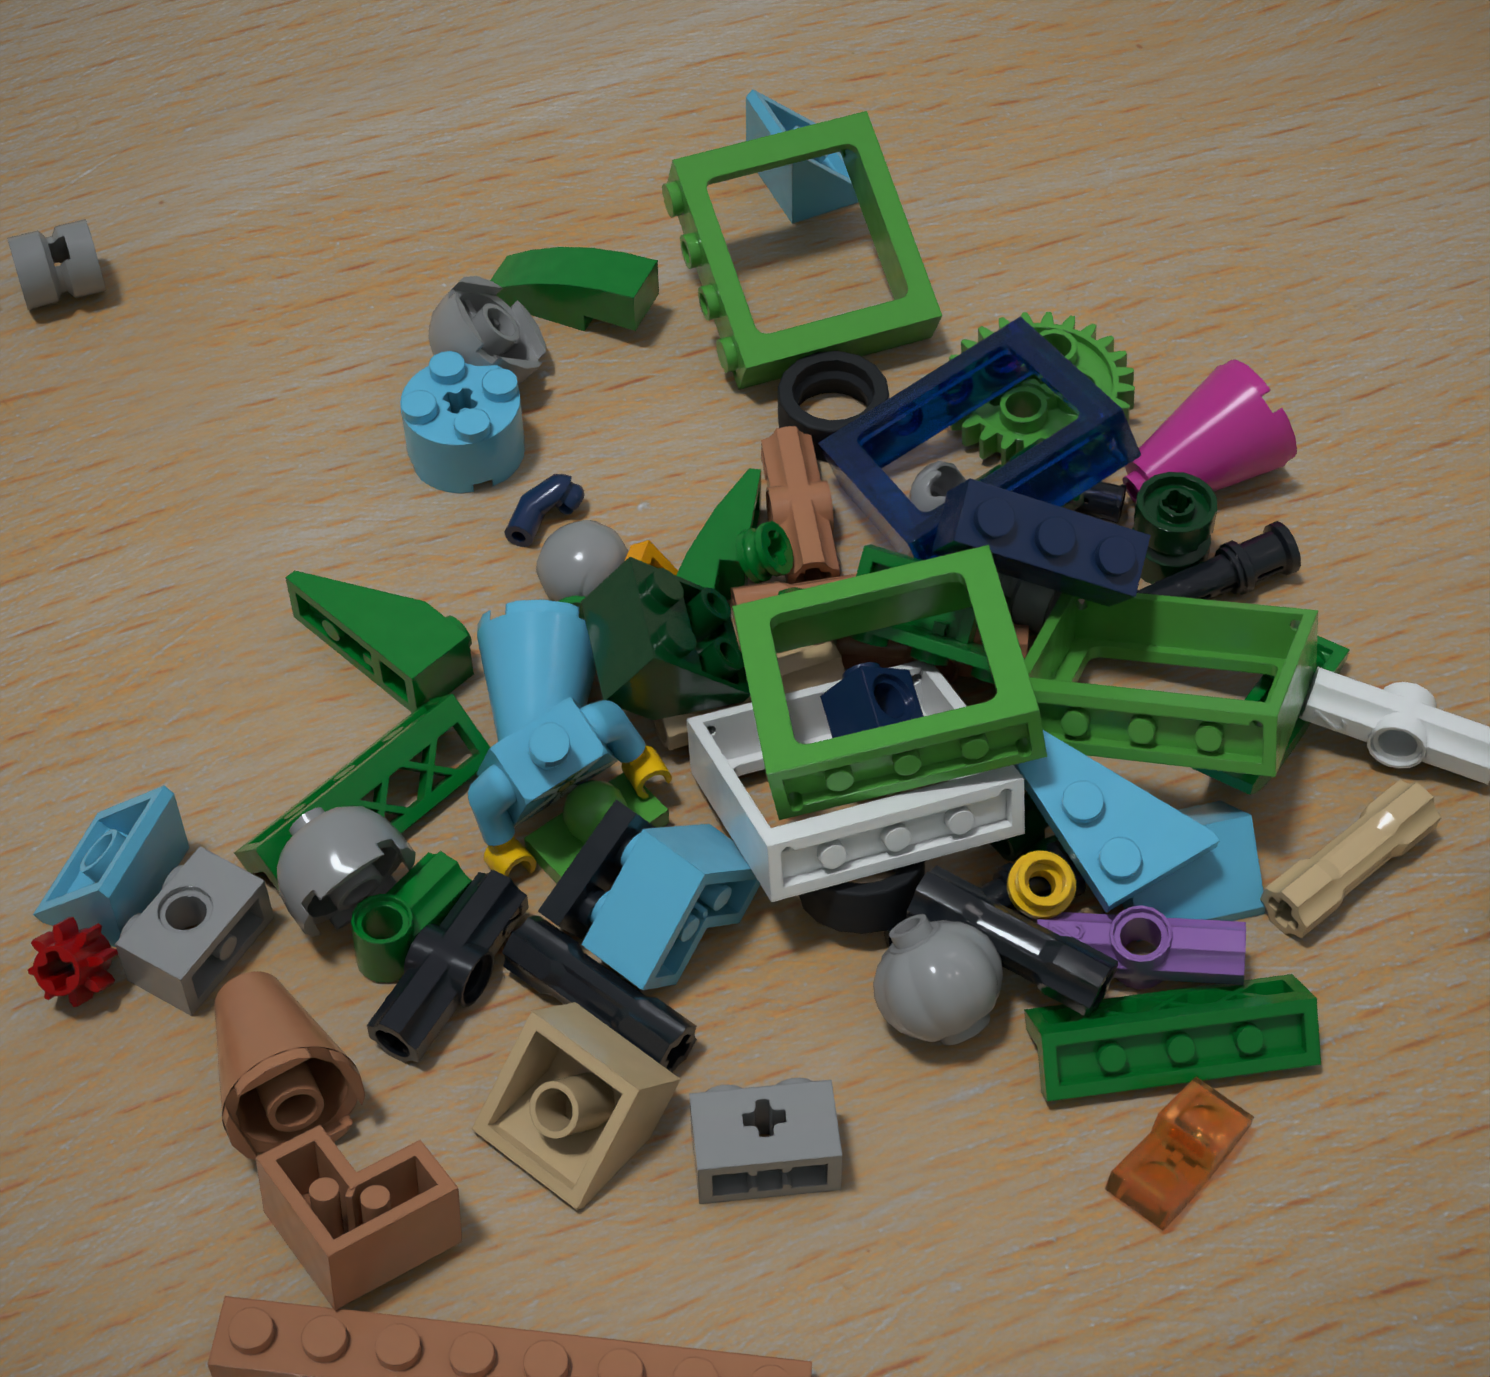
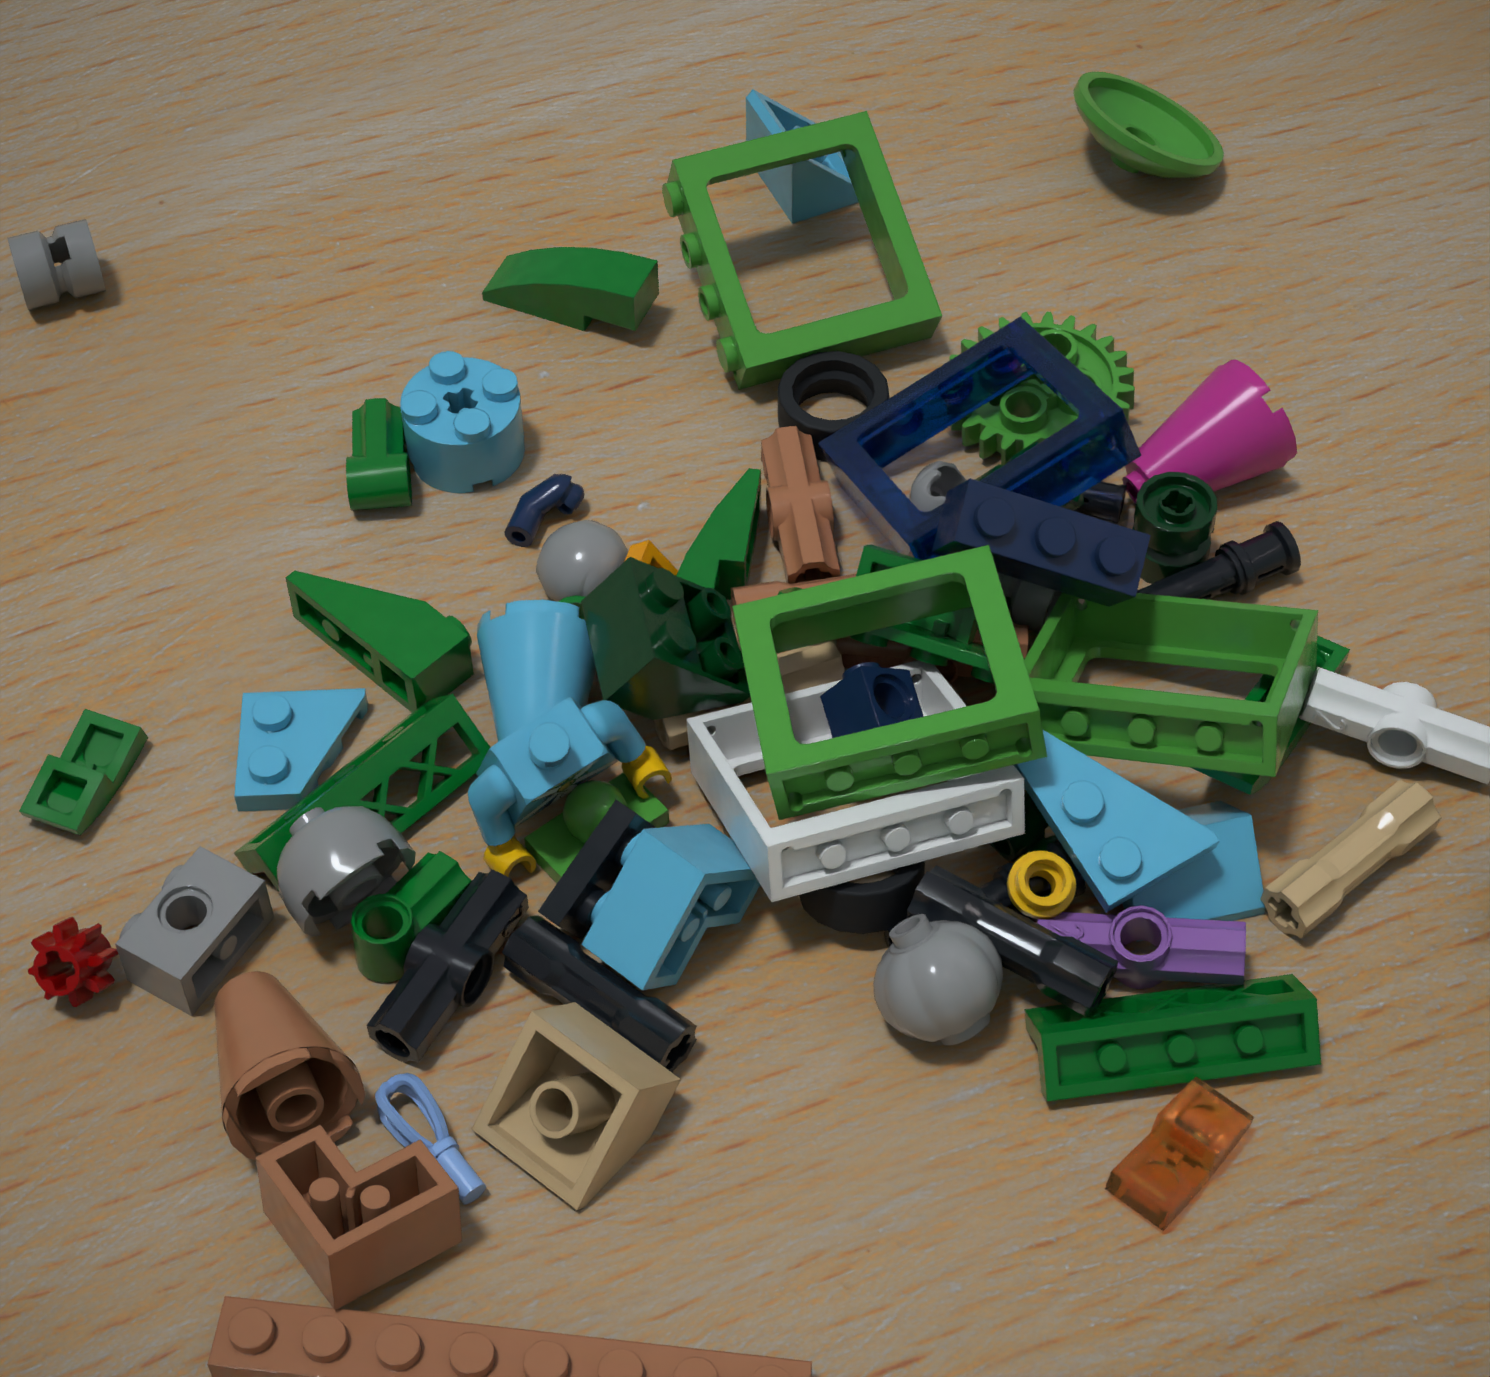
medium azure slope [33,785,189,947] -> none
light grey cylinder [428,276,546,385] -> none
light grey brick [689,1078,842,1204] -> none
green bush [736,521,794,583] -> none
none -> green slope [19,709,148,835]
none -> medium azure wing [234,688,368,812]
none -> green piece [346,398,412,511]
none -> light blue piece [375,1073,486,1204]
none -> bright green dish [1073,72,1224,178]

